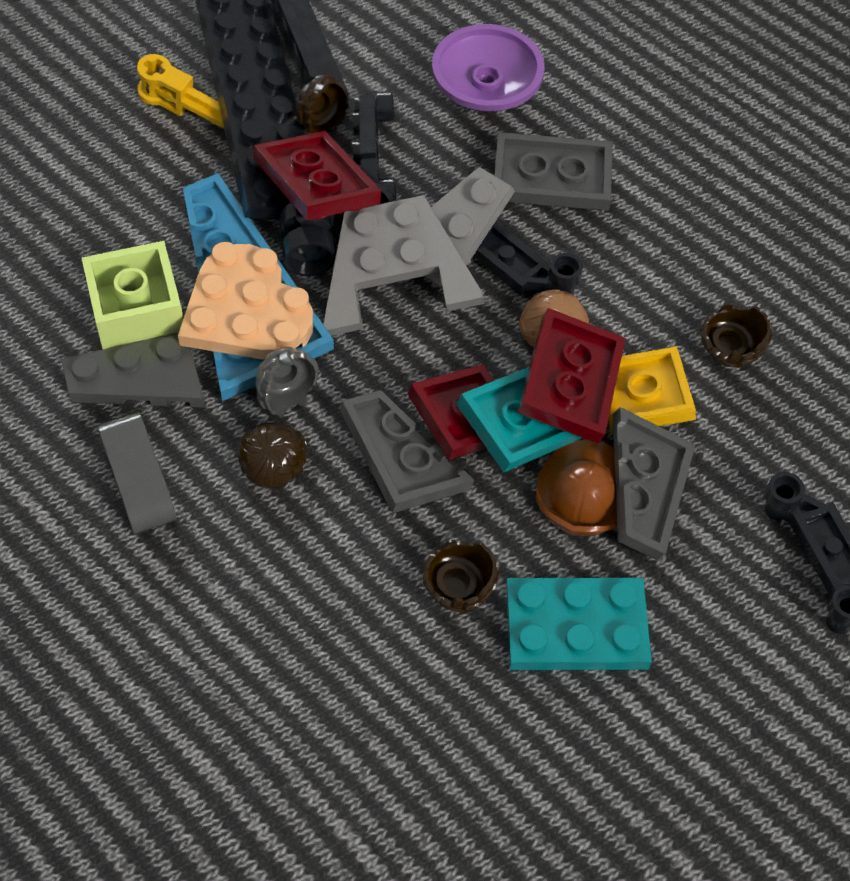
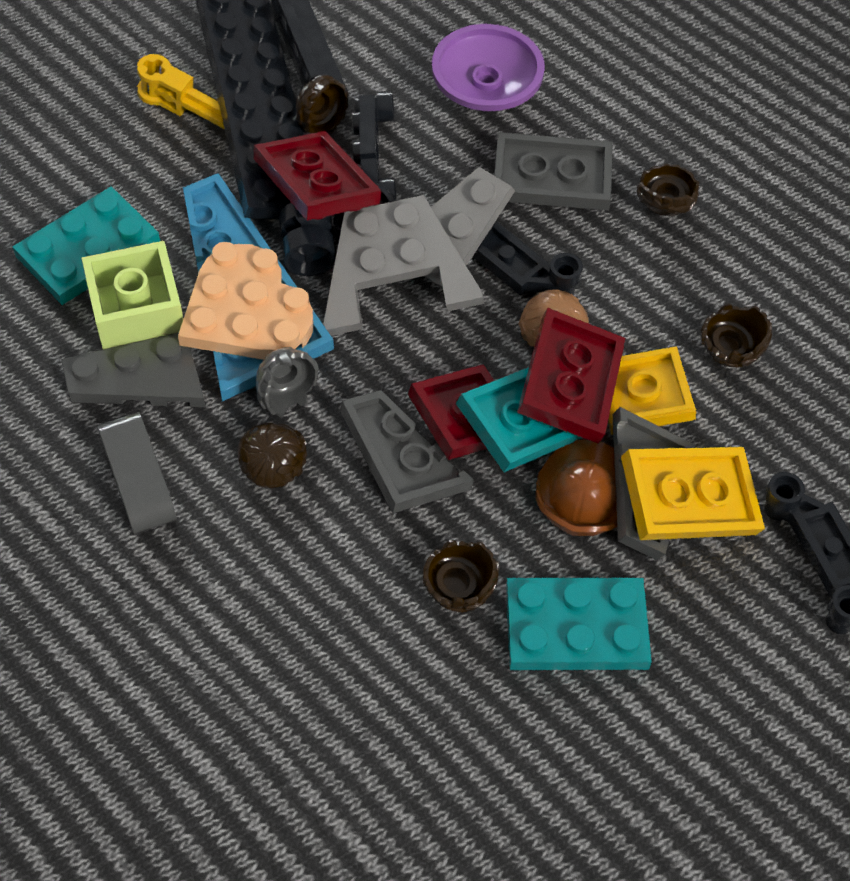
none -> teal plate [12,186,160,305]
none -> yellow plate [621,447,765,540]
none -> dark brown hair [637,163,699,216]

